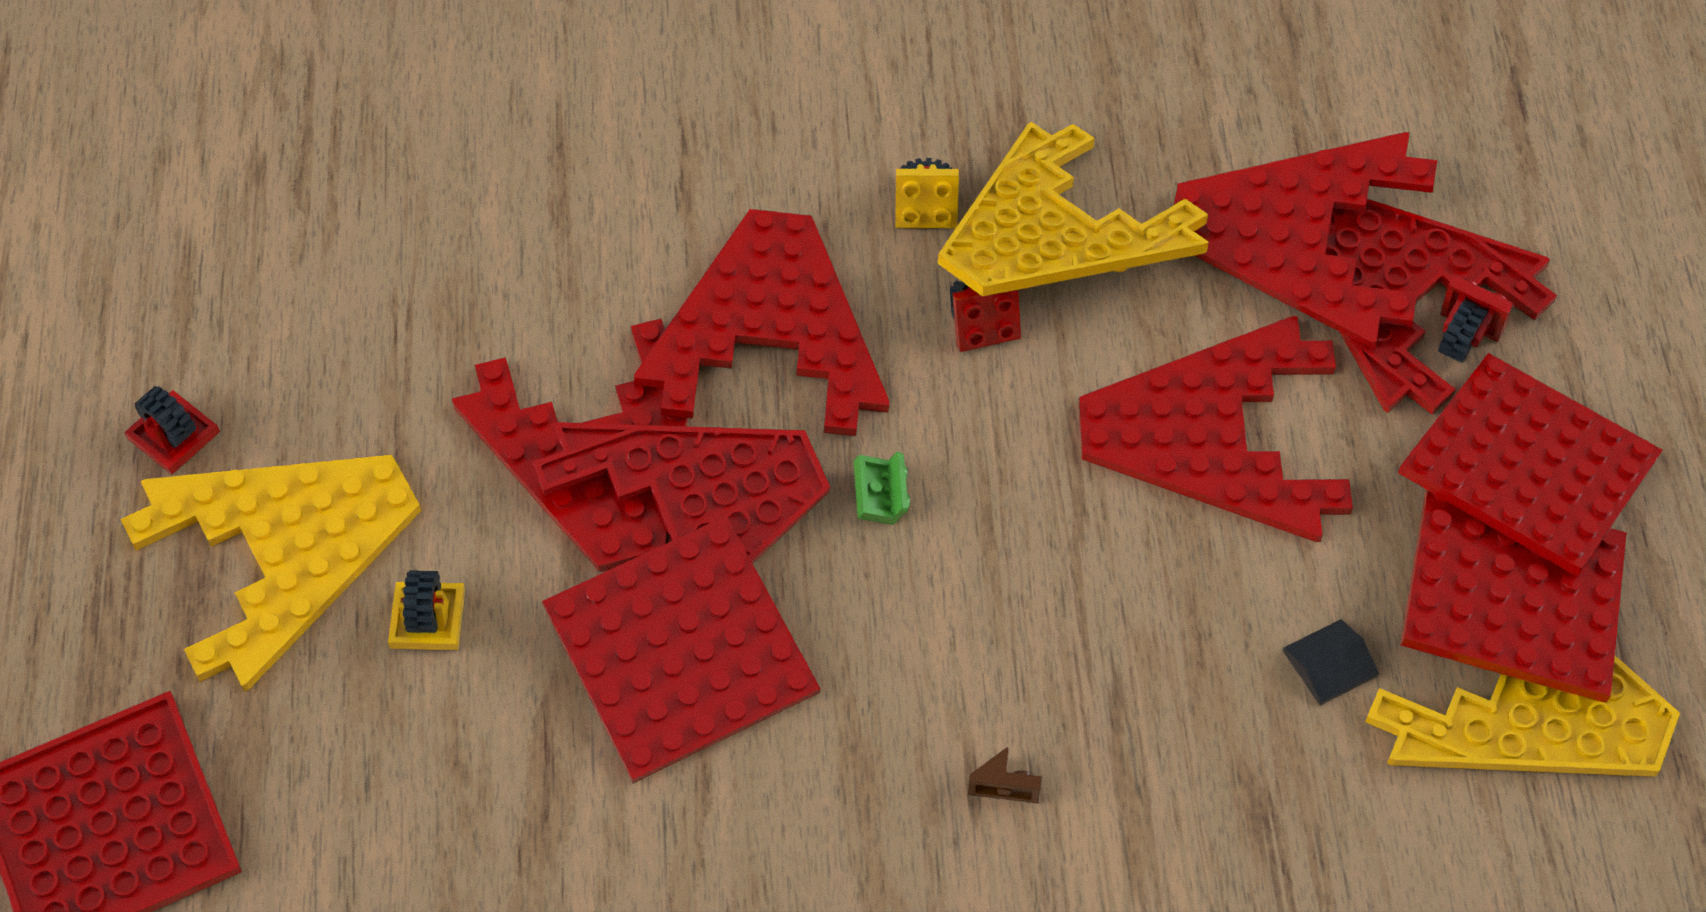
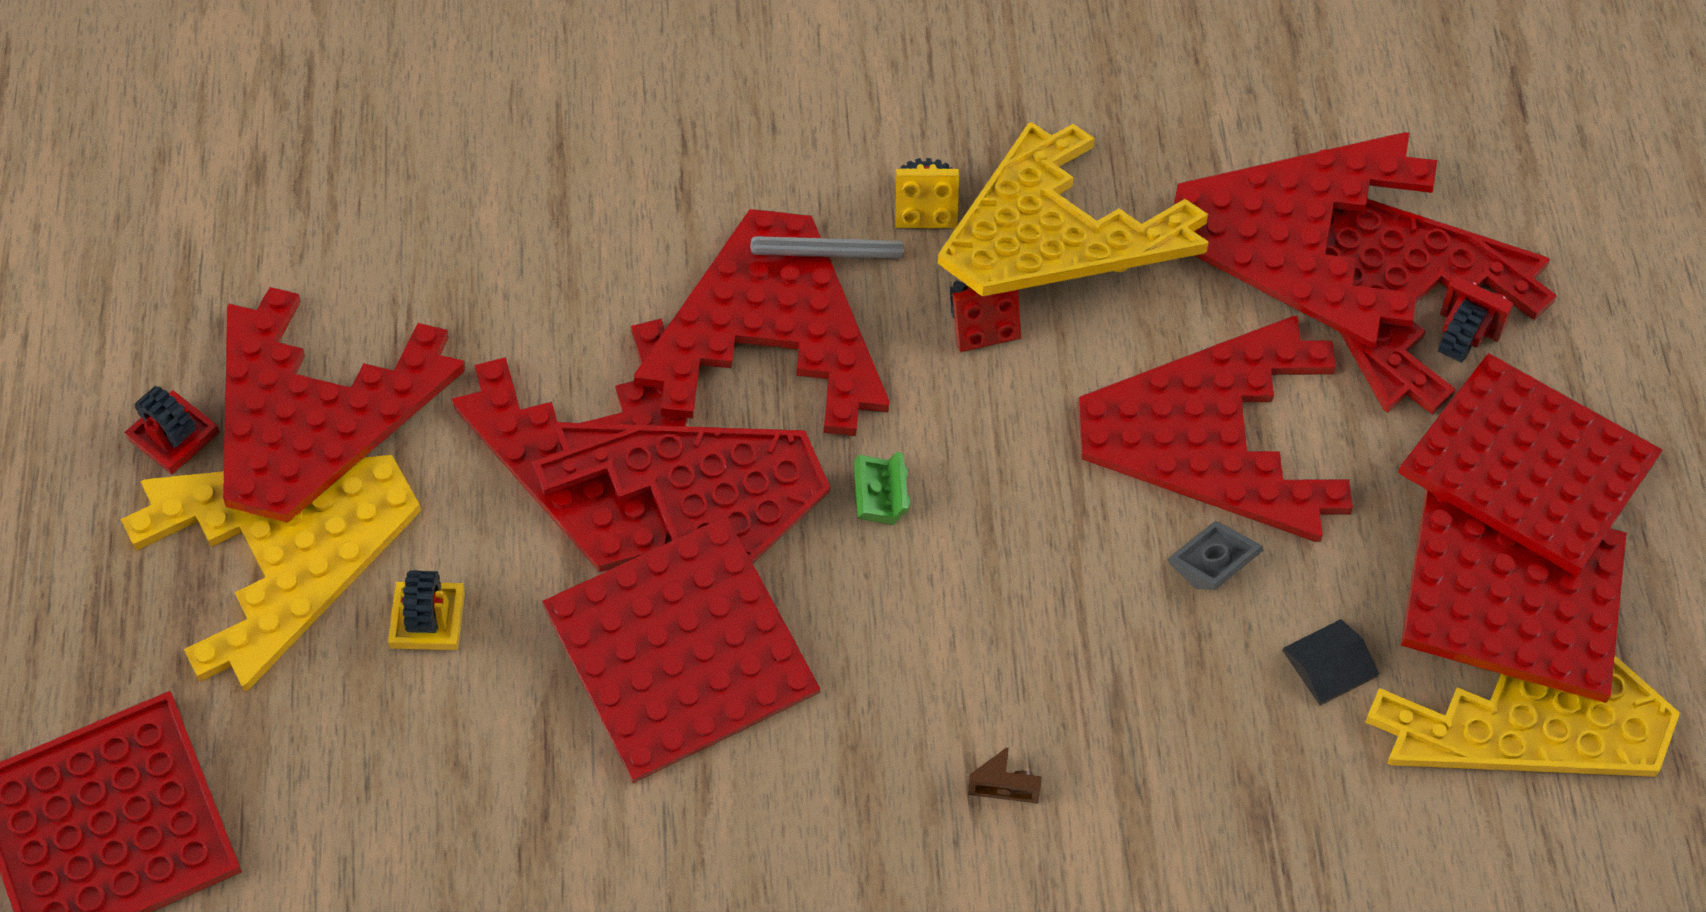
none -> red wing [223,287,465,523]
none -> light grey axle [750,236,904,259]
none -> dark grey slope [1168,520,1264,590]

